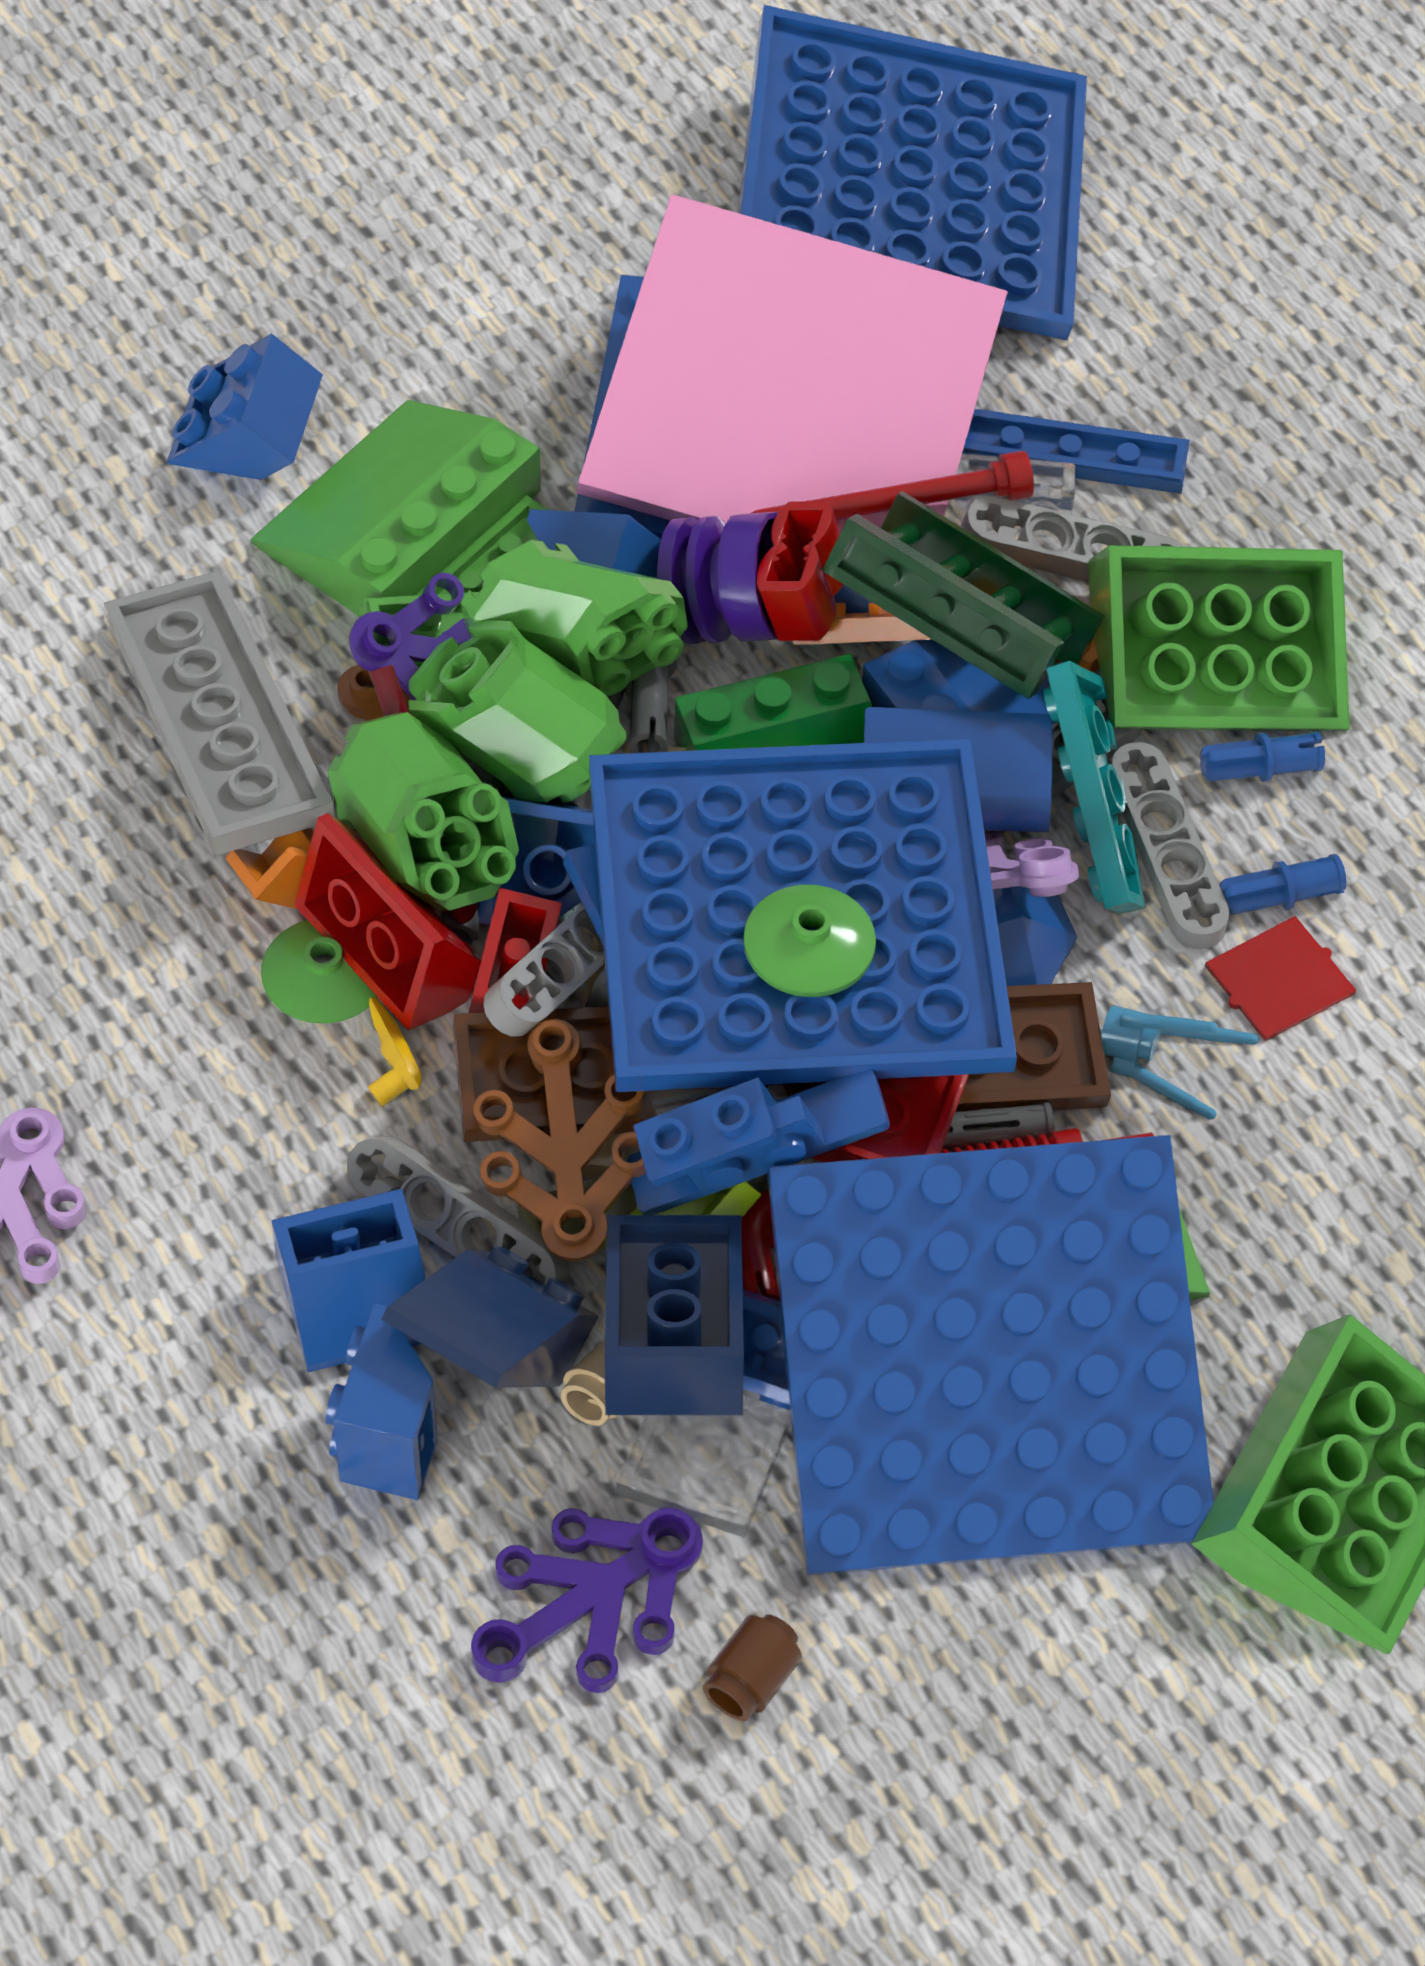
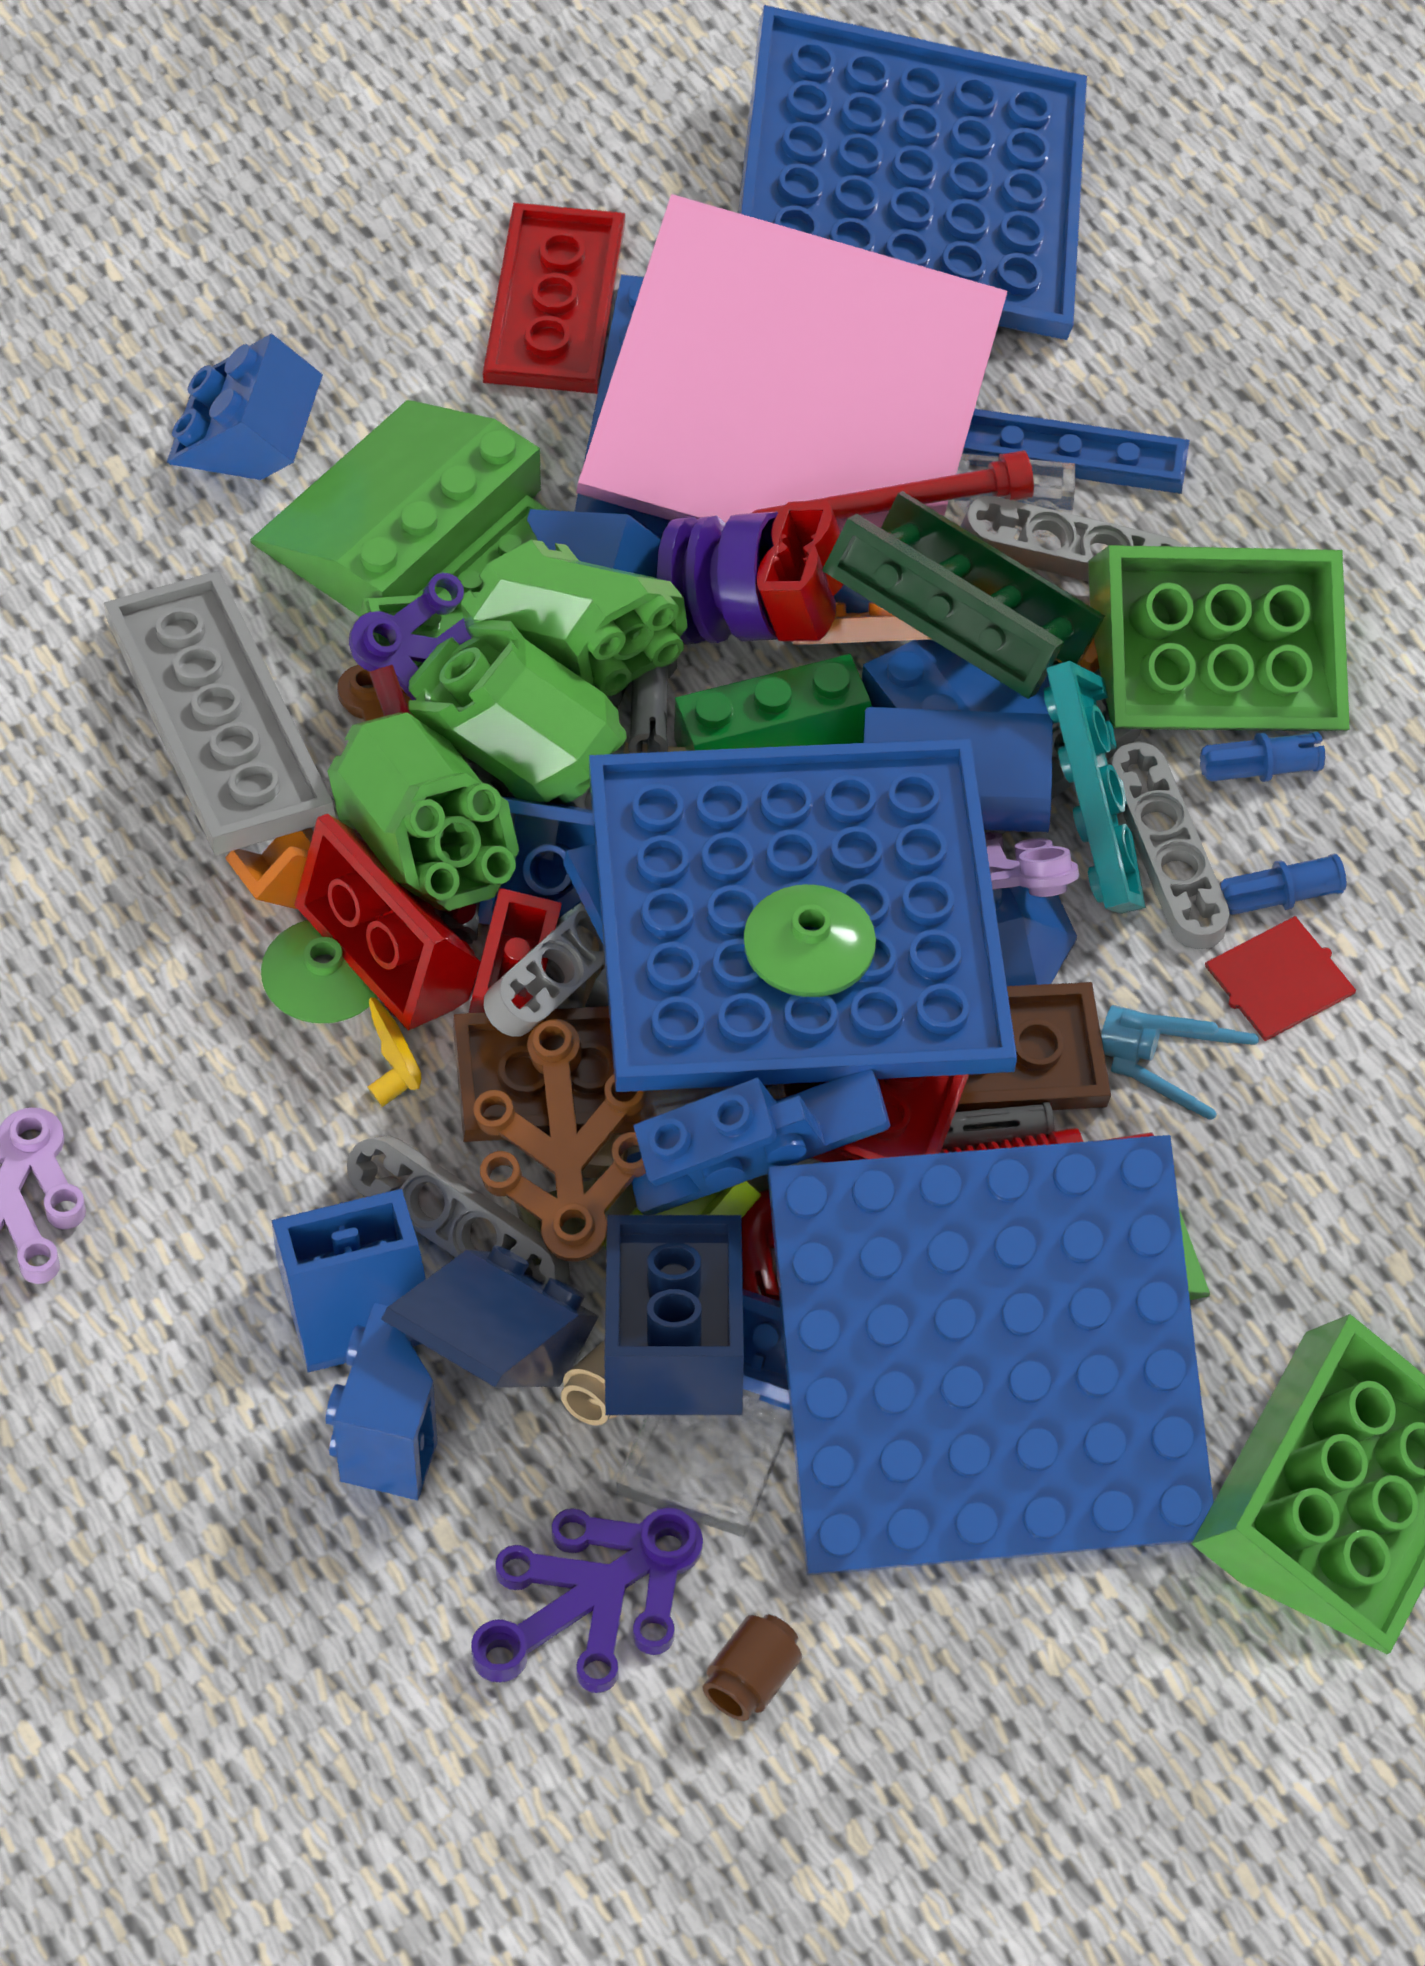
none -> red tile [482,202,626,394]

